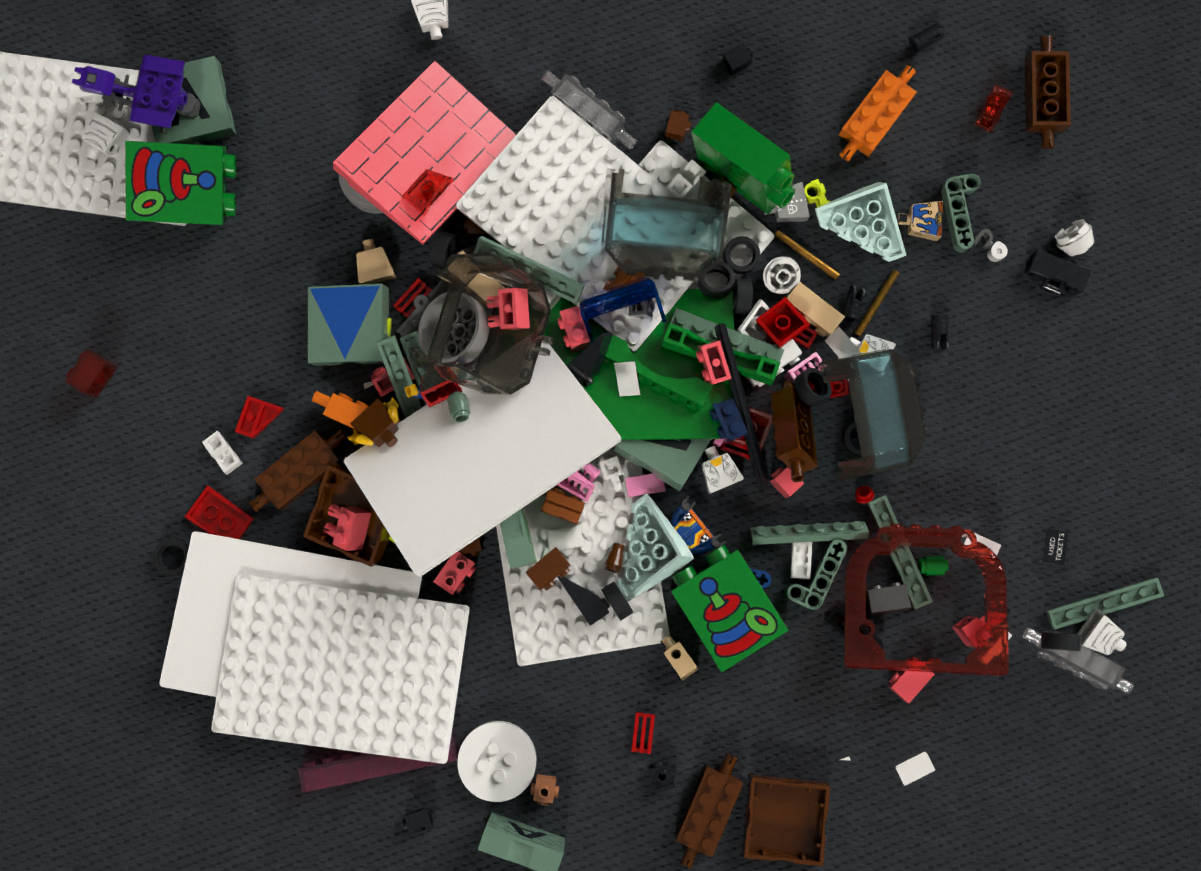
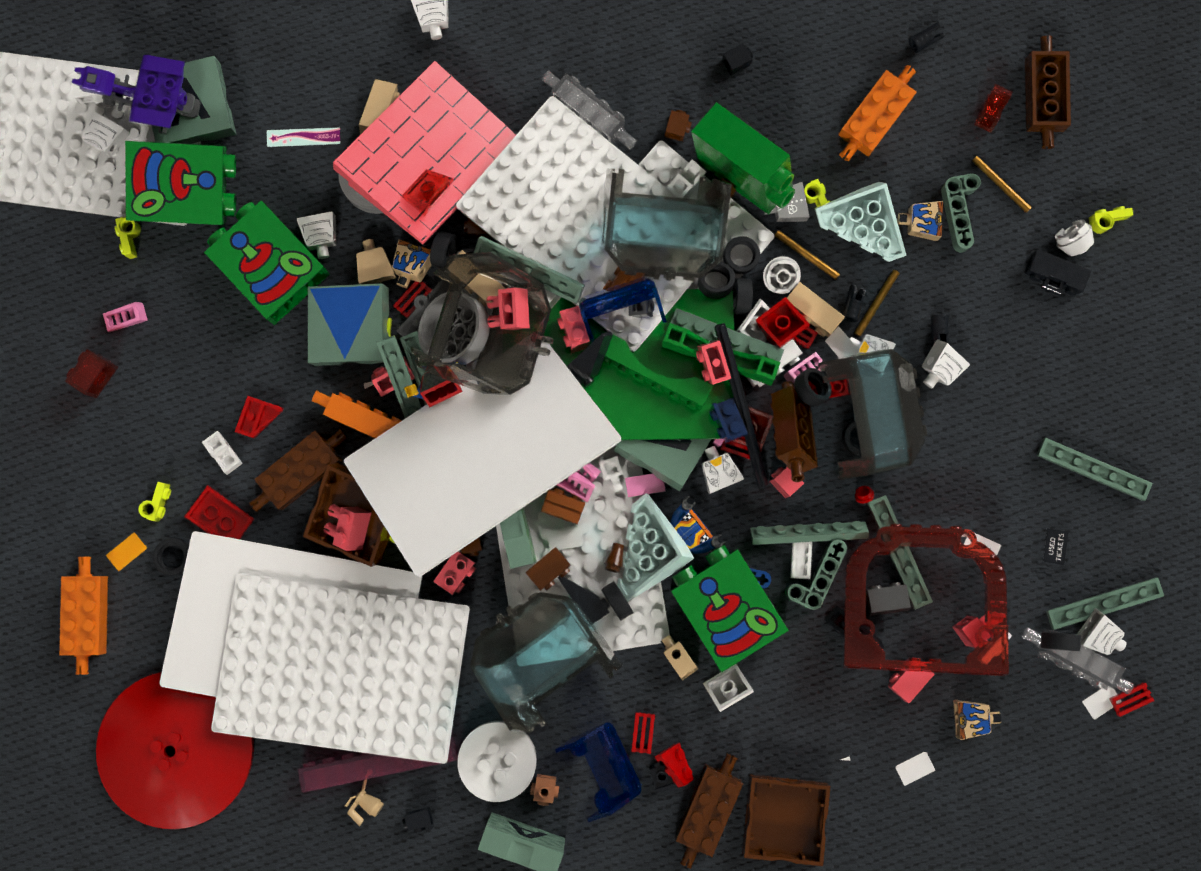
reddish brown torso [347,397,399,447] -> none
sand green brick [447,392,470,423] -> none
white sticker [614,361,640,396] -> none
green brick [918,556,948,576] -> none
leg [970,229,1008,262] -> none
none -> orange brick [59,557,108,675]
none -> red dish [96,672,254,829]
none -> bright pink slope [103,302,147,332]
none -> light orange sticker [106,532,147,571]
none -> neon yellow plate [115,217,141,259]
none -> neon yellow plate [139,482,171,522]
none -> green brick [204,200,330,325]
none -> sticker [267,127,340,147]
none -> white torso [297,212,336,259]
none -> tan piece [345,768,384,827]
none -> tan brick [359,79,400,135]
none -> torso [392,240,431,288]
none -> windscreen [470,592,622,735]
none -> clear blue windscreen [555,722,641,822]
none -> red wing [655,742,694,788]
none -> white slope [703,664,754,712]
none -> white torso [922,339,970,389]
none -> torso [953,700,1001,740]
none -> pearl gold bar [972,156,1032,213]
none -> sand green plate [1036,438,1153,501]
none -> white sticker [1082,683,1122,720]
none -> neon yellow plate [1089,206,1133,234]
none -> red tile [1109,682,1154,717]

